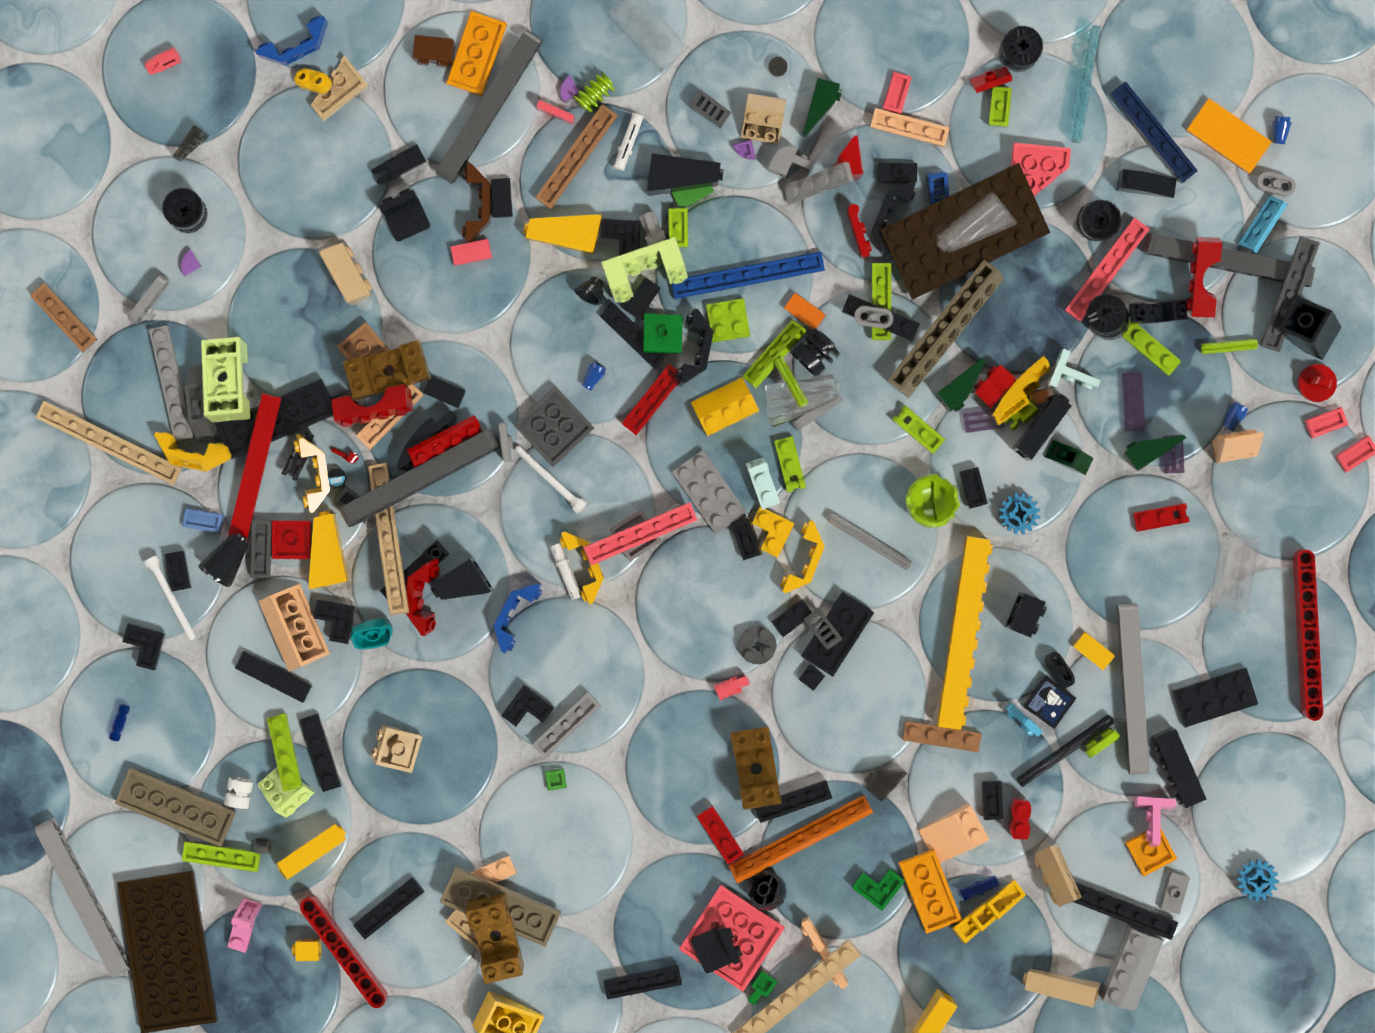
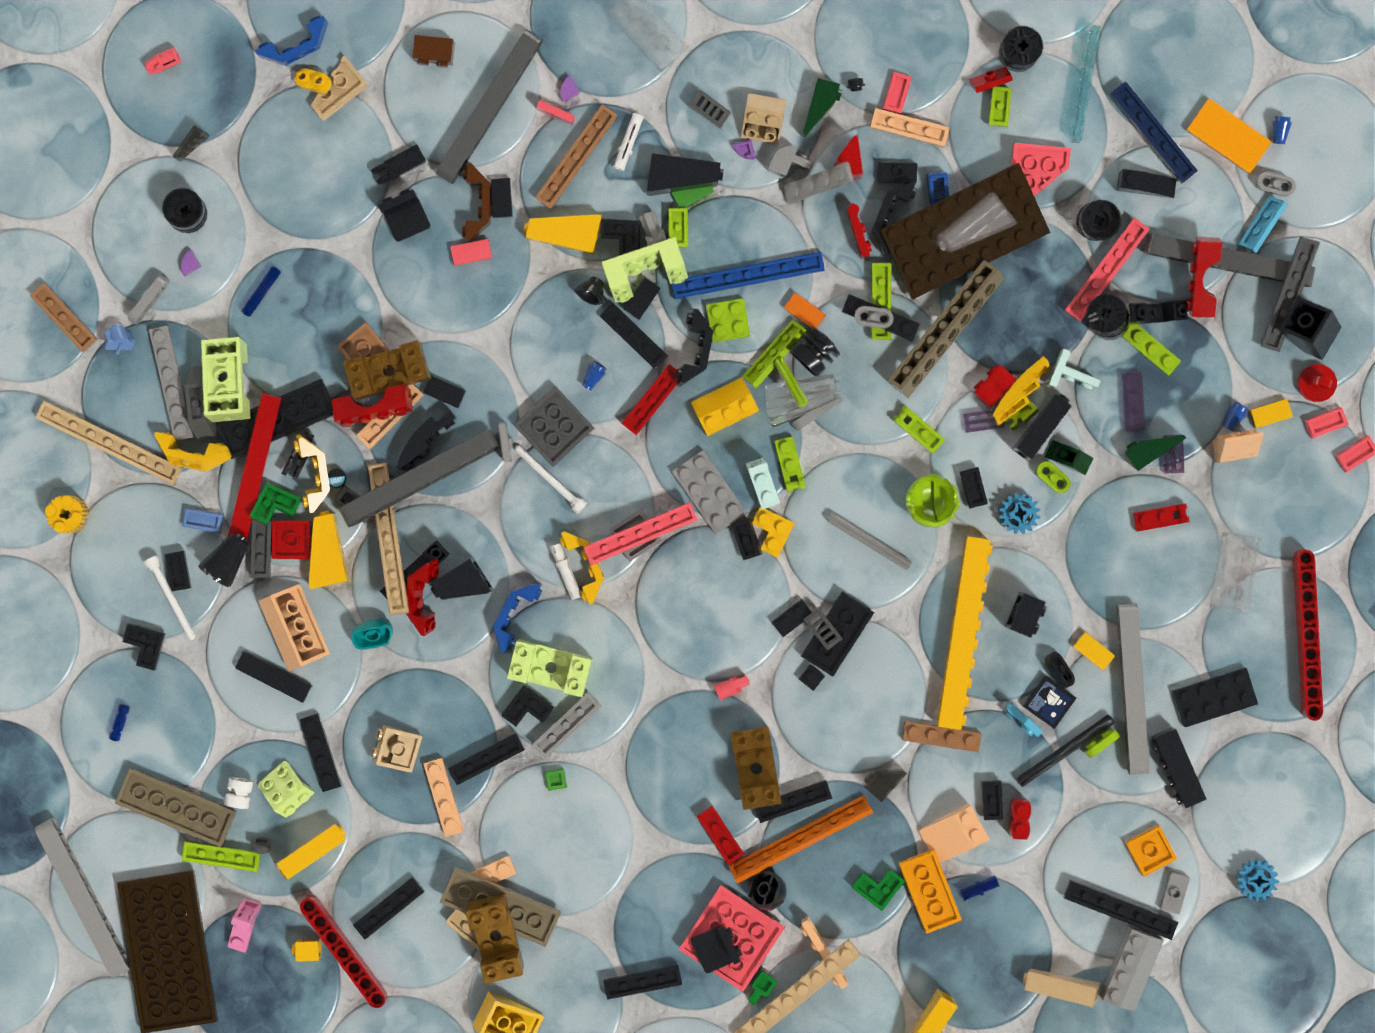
lime plate [267,713,303,792] -> none
black plate [313,599,355,644] -> none
tan slope [319,243,373,306] -> none
red hand [331,448,359,464] -> none
red plate [407,415,482,467] -> none
light orange tile [446,11,508,97] -> none
lime piece [573,71,615,112] -> none
green plate [643,313,683,354] -> none
dark grey plate [738,626,777,664] -> none
clear smoke tile [768,57,788,77] -> none
yellow slope [780,520,825,593] -> none
dark green slope [936,358,986,412] -> none
yellow slope [951,880,1026,944] -> none
reddish brown plate [1029,387,1054,404] -> none
tan slope [1034,844,1082,907] -> none
bright pink bracket [1134,797,1176,847] -> none
lime axle [1200,339,1258,354] -> none
none -> yellow brick [45,495,89,534]
none -> medium blue piece [104,324,136,355]
none -> clear blue axle [241,266,281,317]
none -> green plate [250,483,302,526]
none -> light nougat plate [424,757,464,837]
none -> black plate [448,732,525,785]
none -> yellowish green plate [507,640,593,697]
none -> black plate [847,78,865,92]
none -> lime plate [1036,461,1071,493]
none -> yellow tile [1249,399,1293,428]

